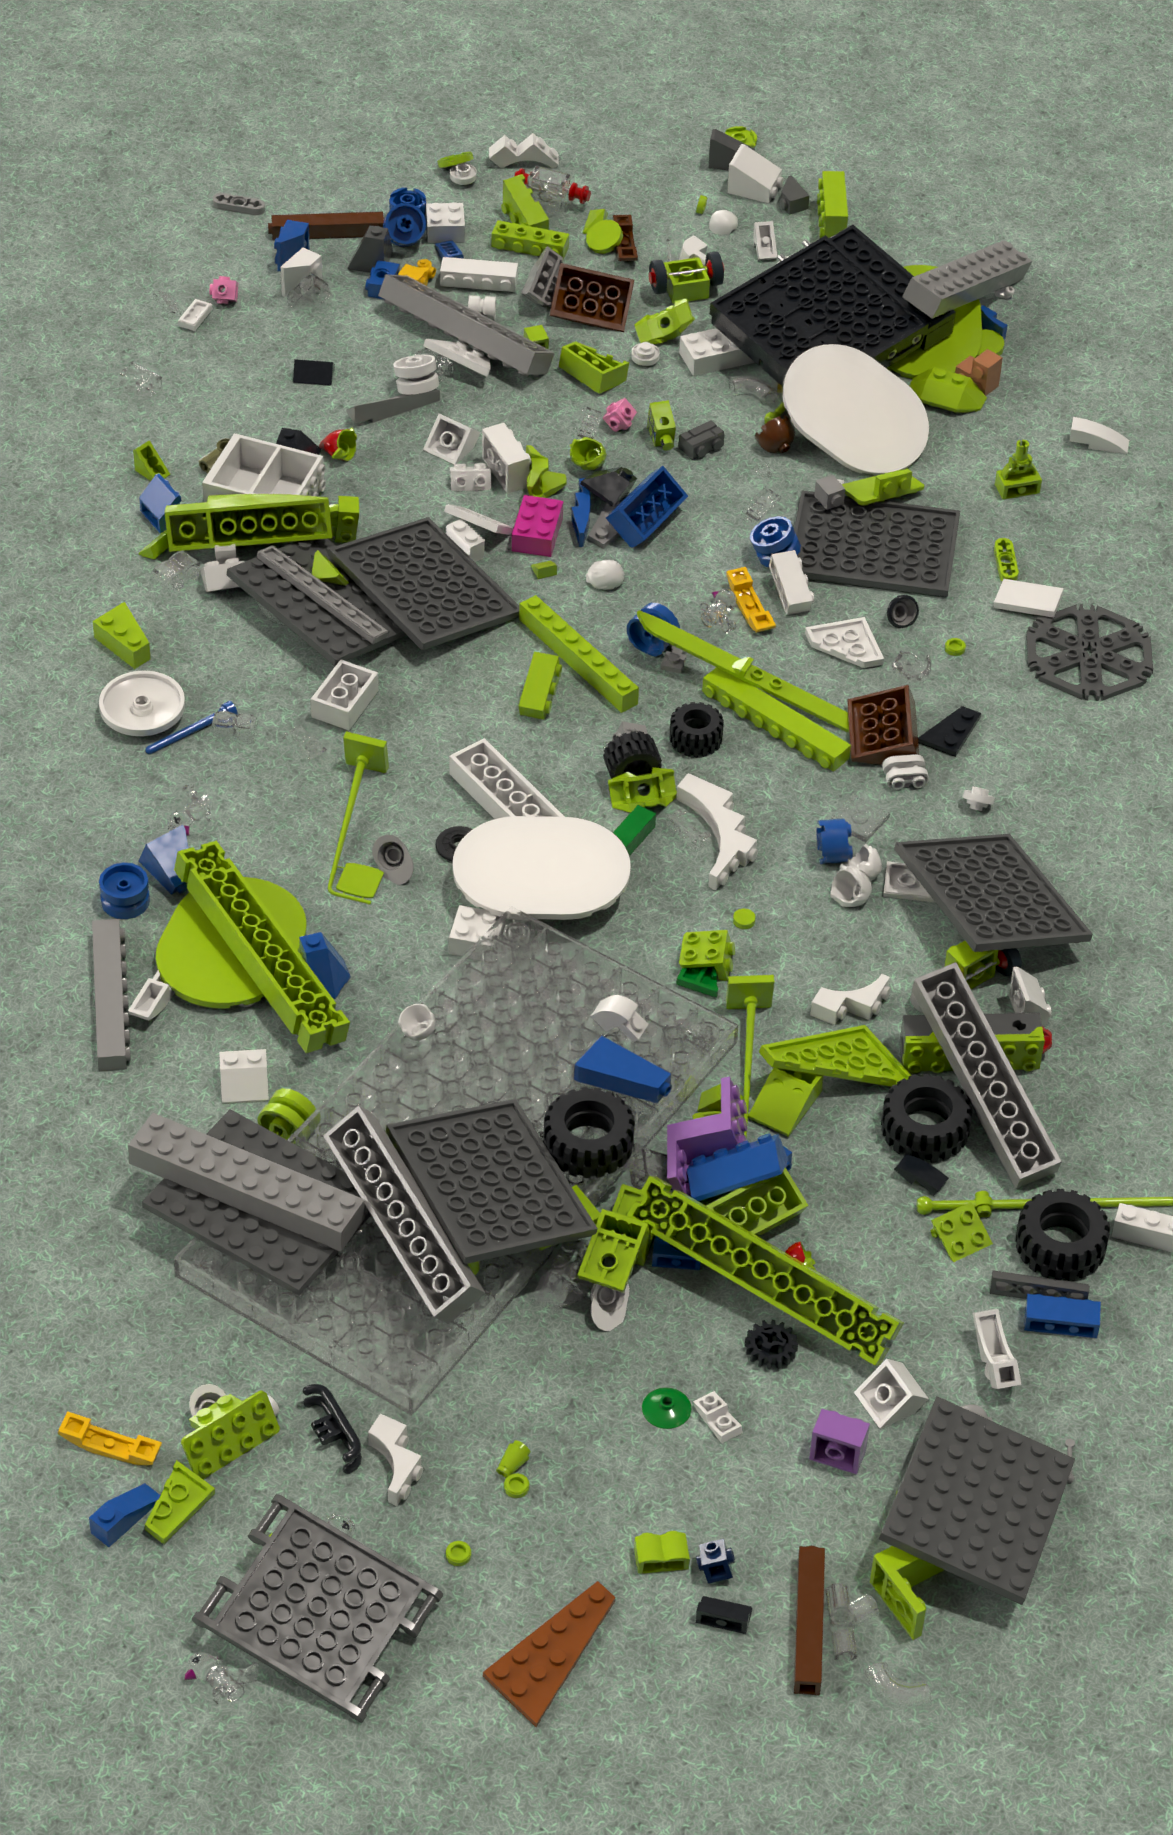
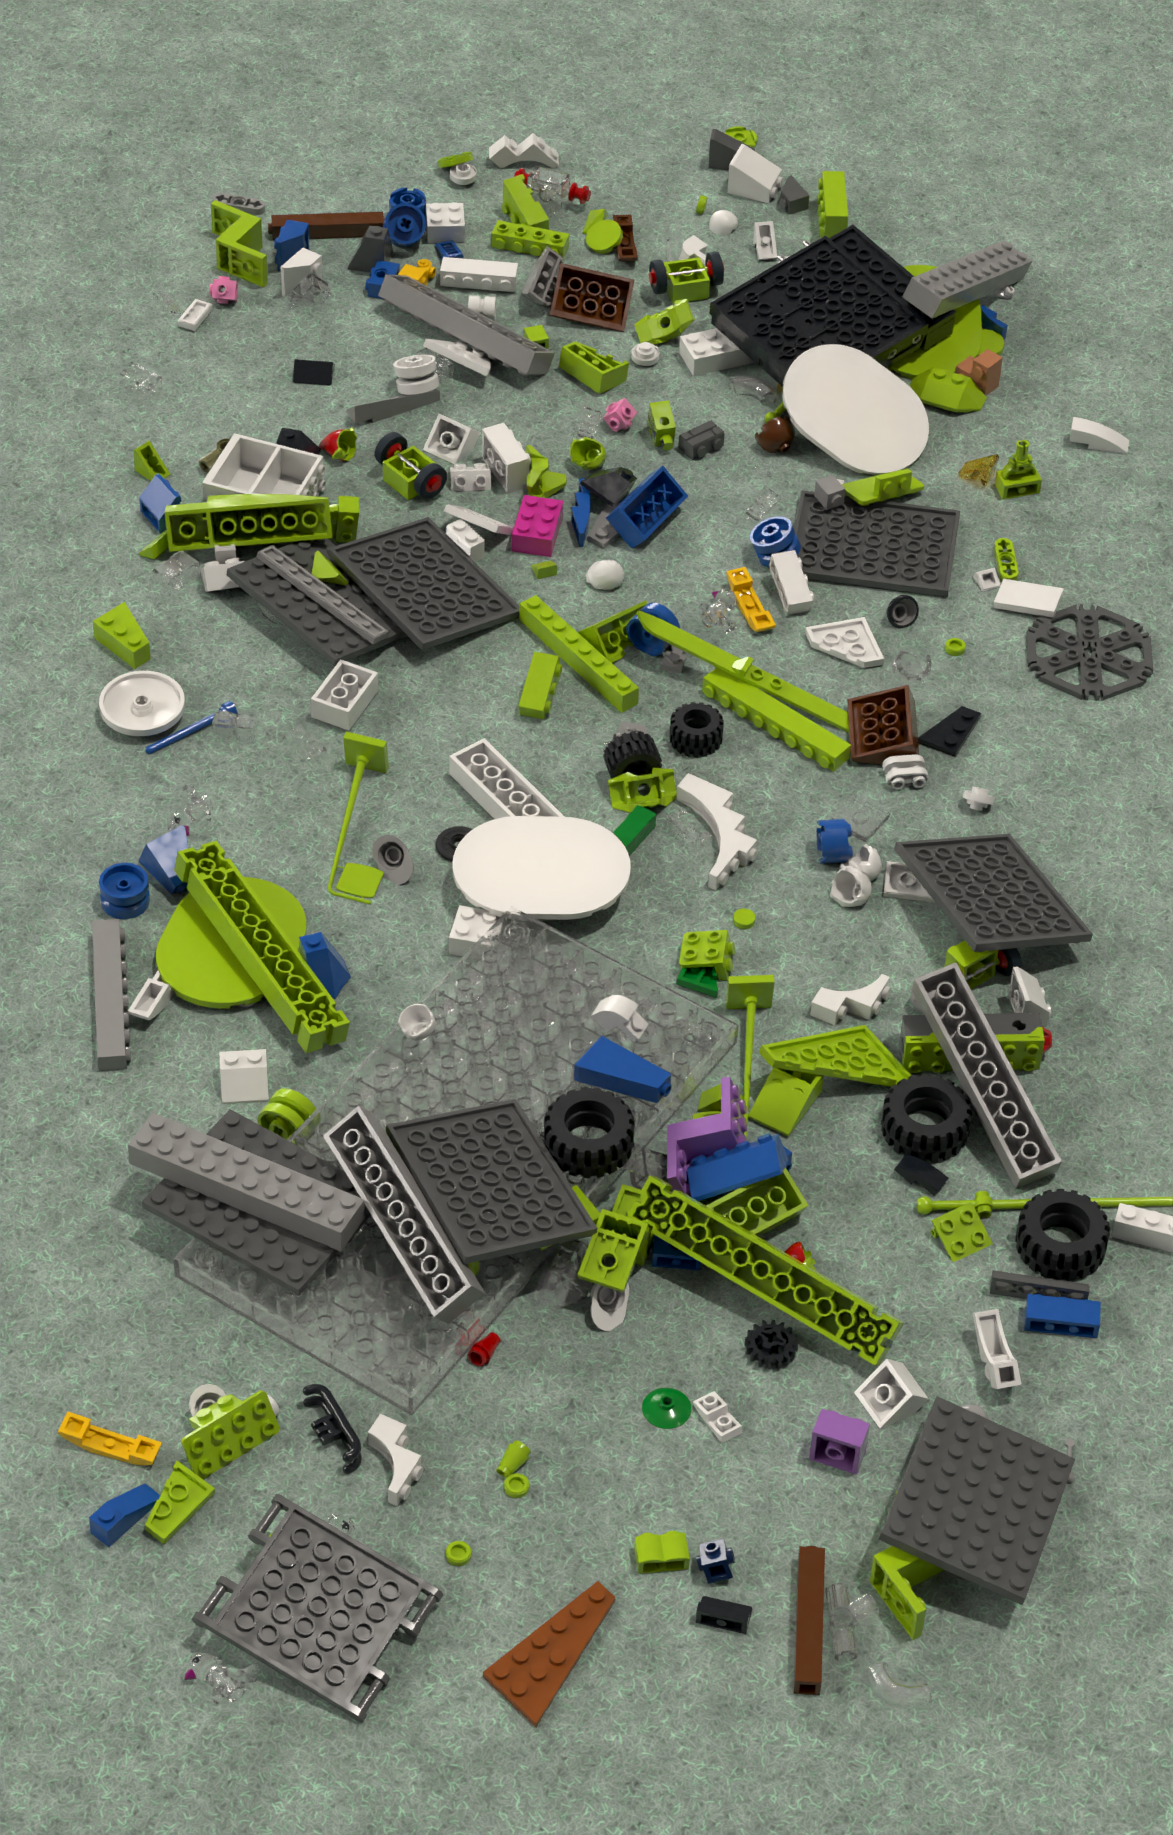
none -> lime bracket [211,200,268,288]
none -> brick [374,432,447,501]
none -> red cone [468,1332,501,1366]
none -> lime wedge [578,600,648,663]
none -> clear yellow slope [958,454,999,487]
none -> white slope [973,568,1001,591]

